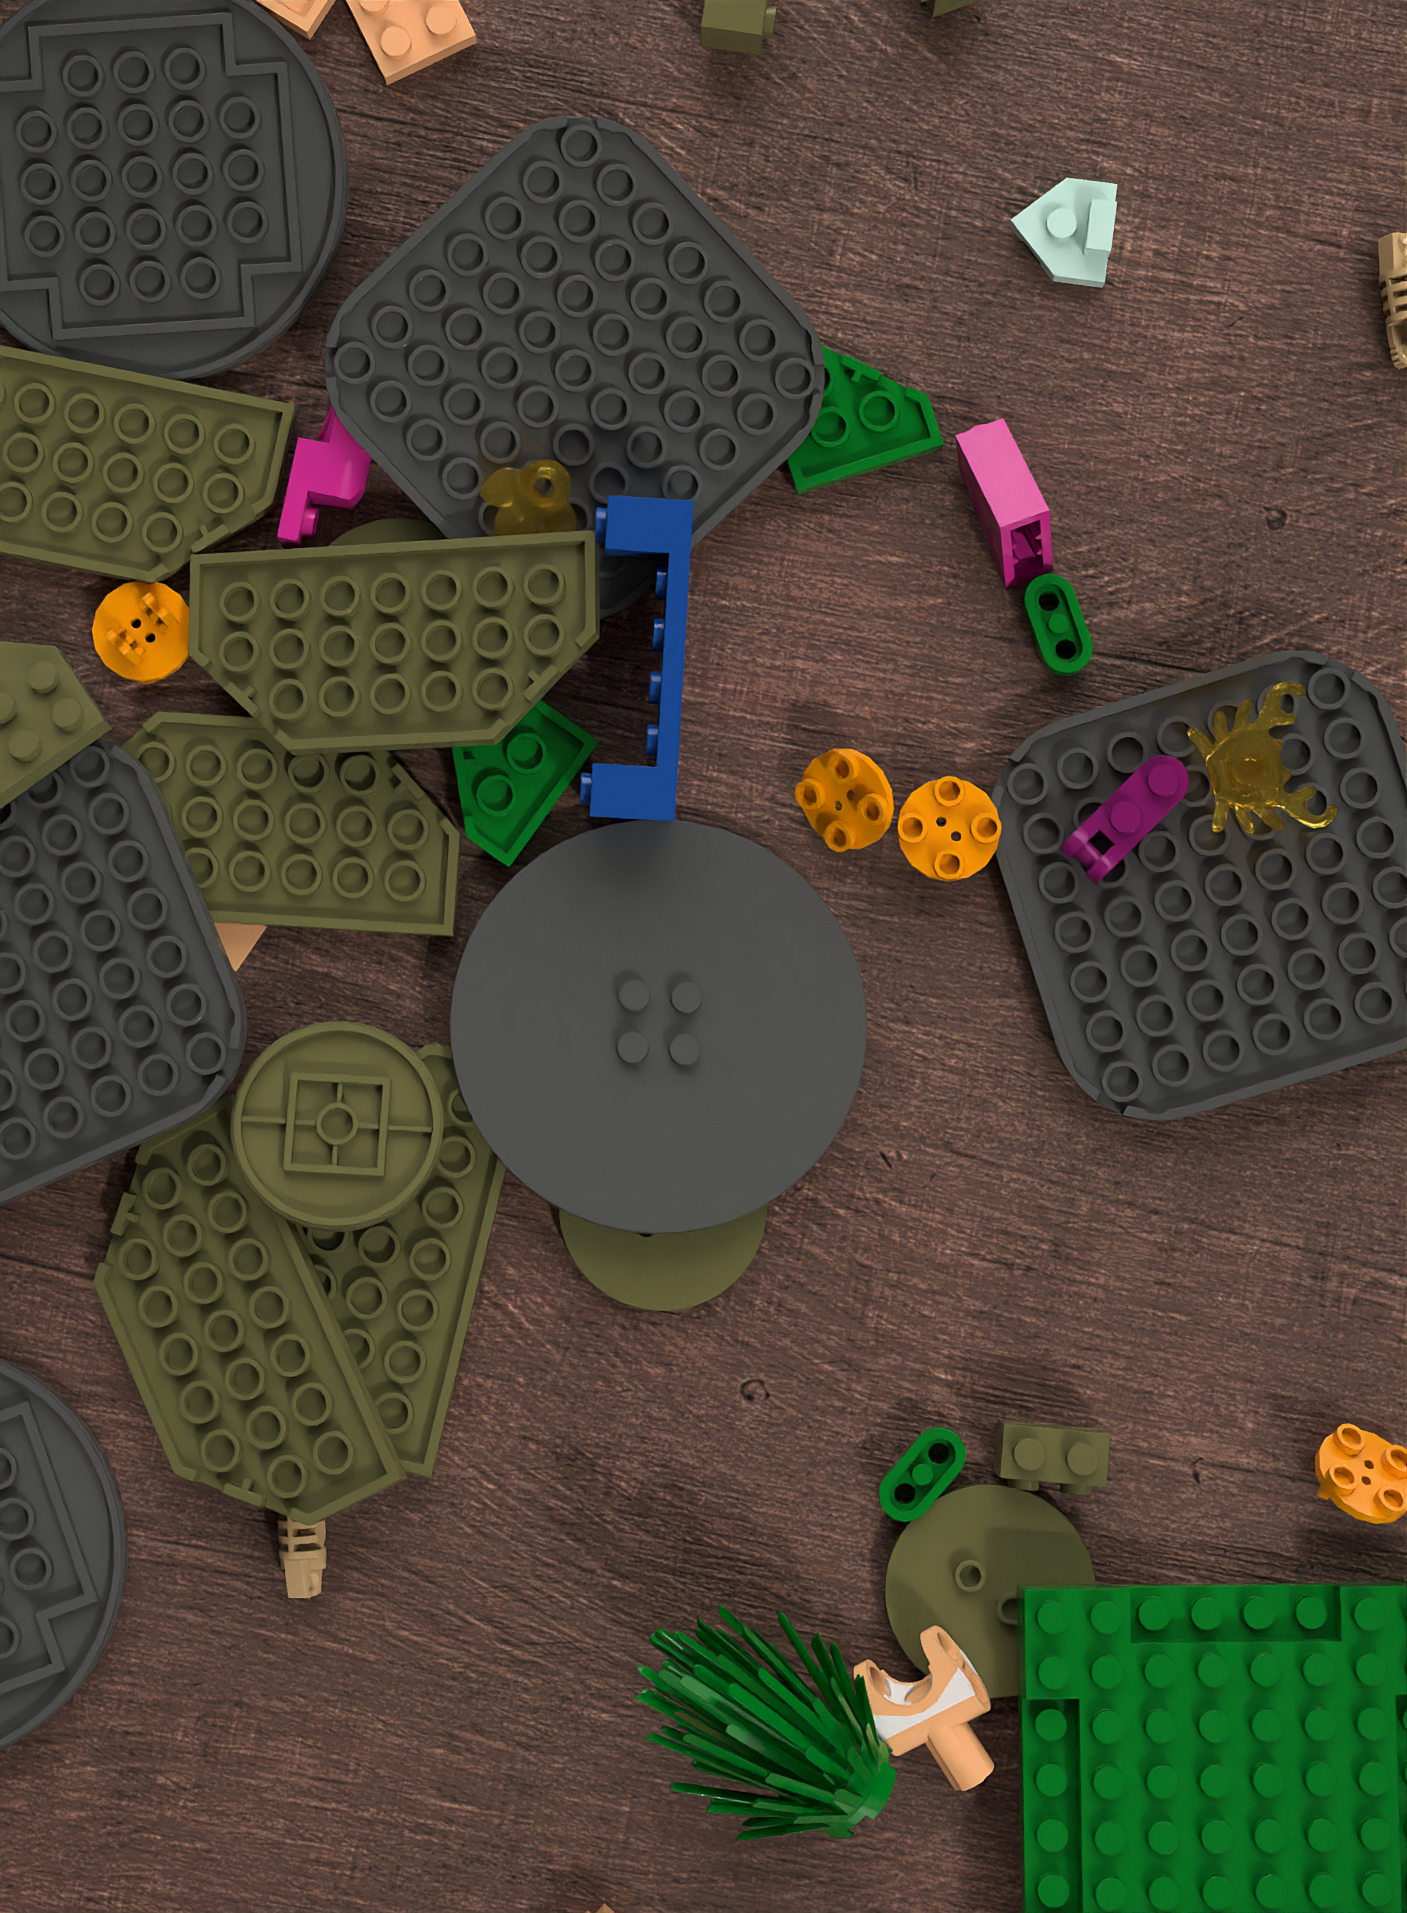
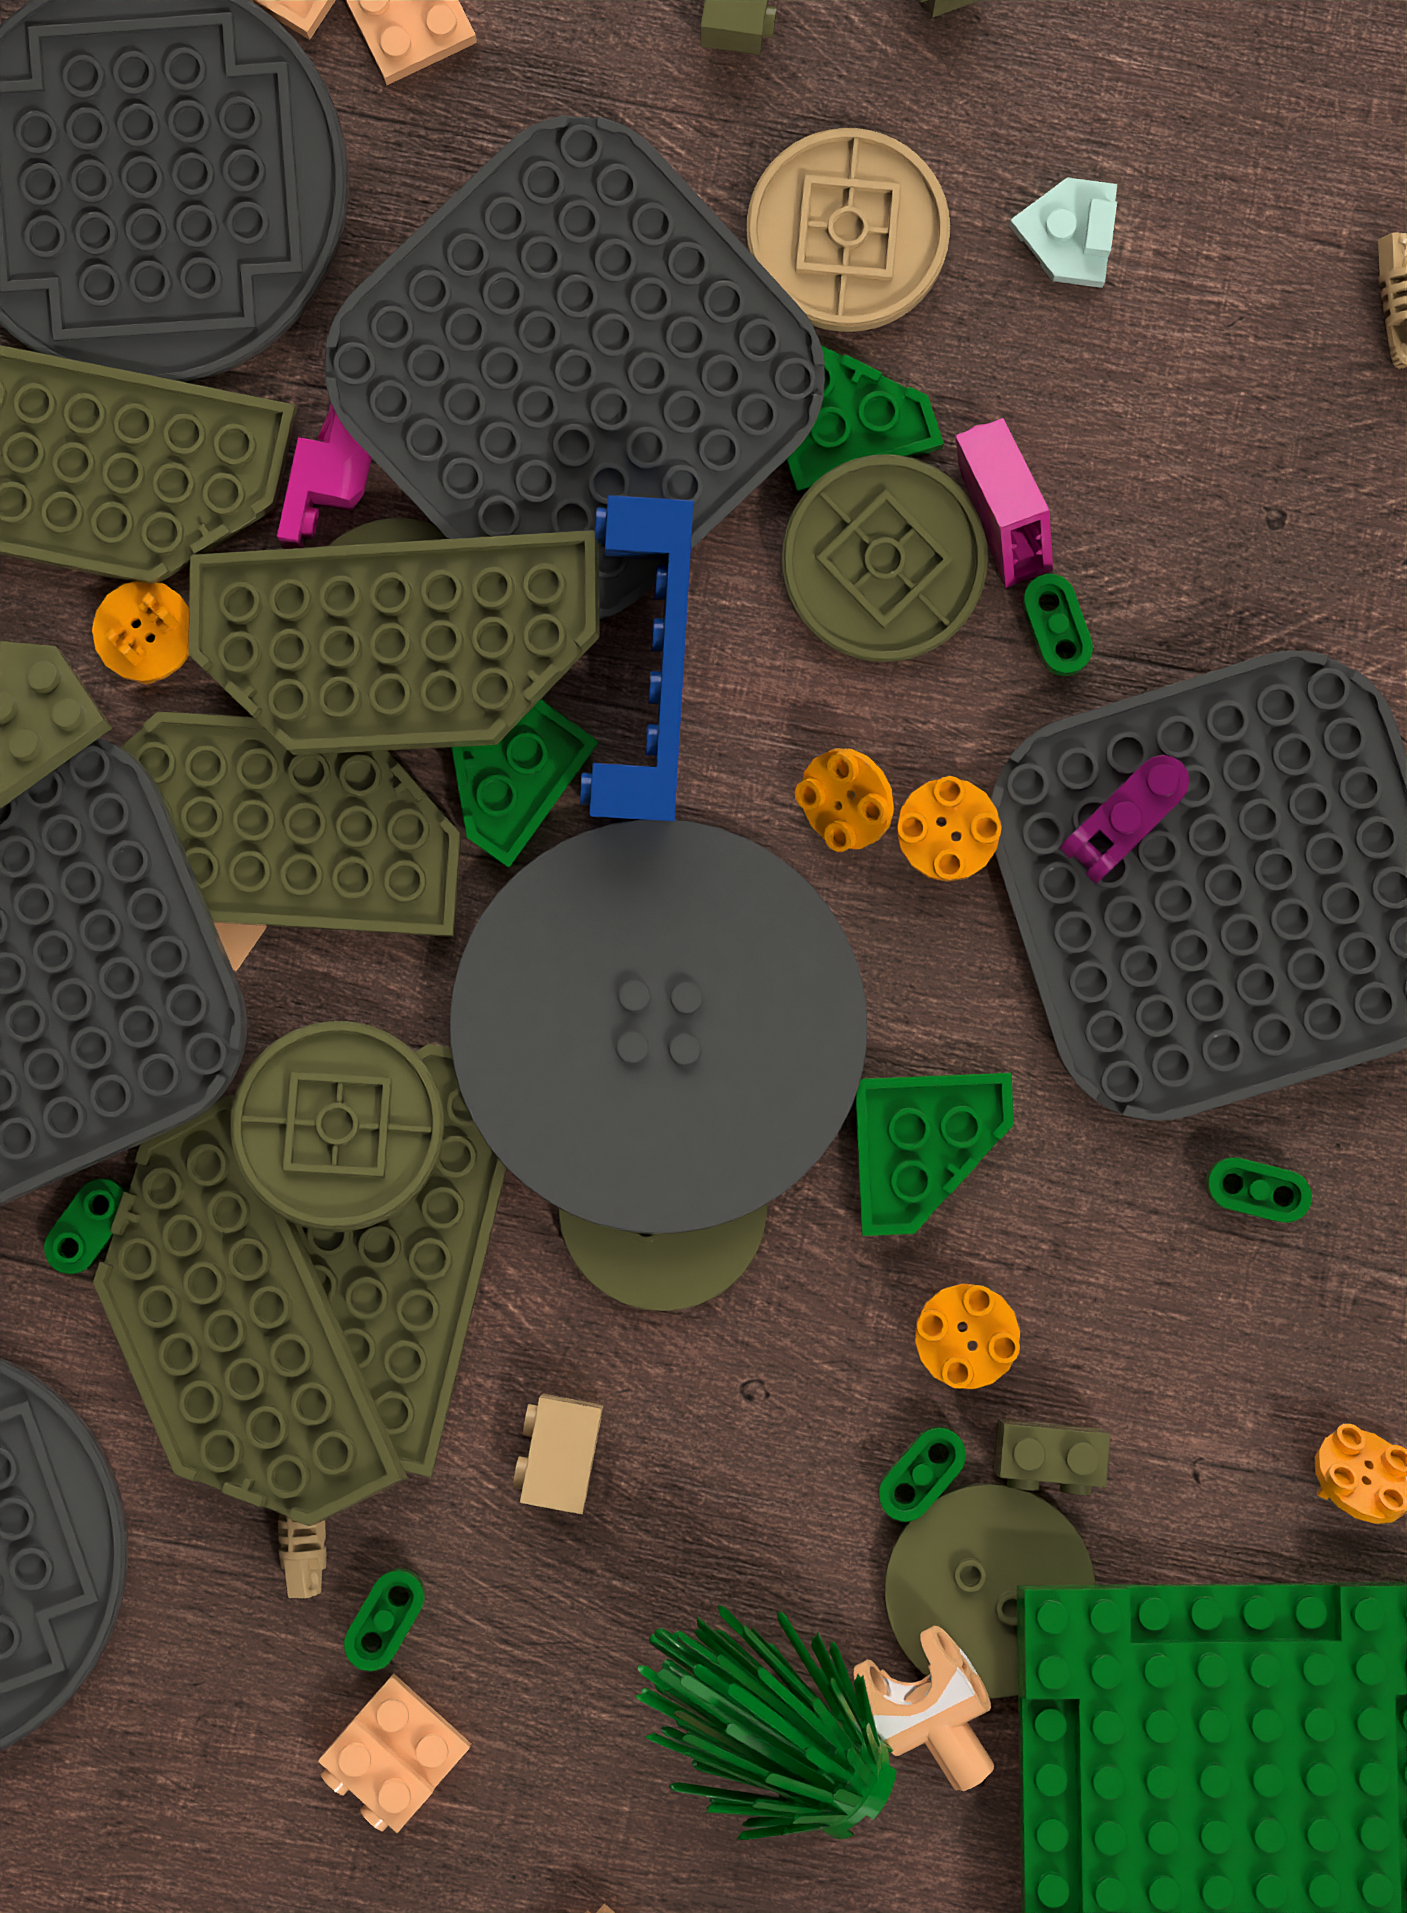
clear yellow plate [480,459,577,536] -> none
clear yellow animal [1186,681,1339,834] -> none
none -> green plate [44,1179,128,1274]
none -> light nougat plate [318,1673,472,1833]
none -> green plate [344,1568,426,1671]
none -> tan brick [513,1394,604,1514]
none -> tan plate [746,128,950,332]
none -> olive plate [781,454,988,662]
none -> green plate [855,1073,1014,1236]
none -> light orange plate [914,1283,1020,1389]
none -> green plate [1205,1157,1312,1223]

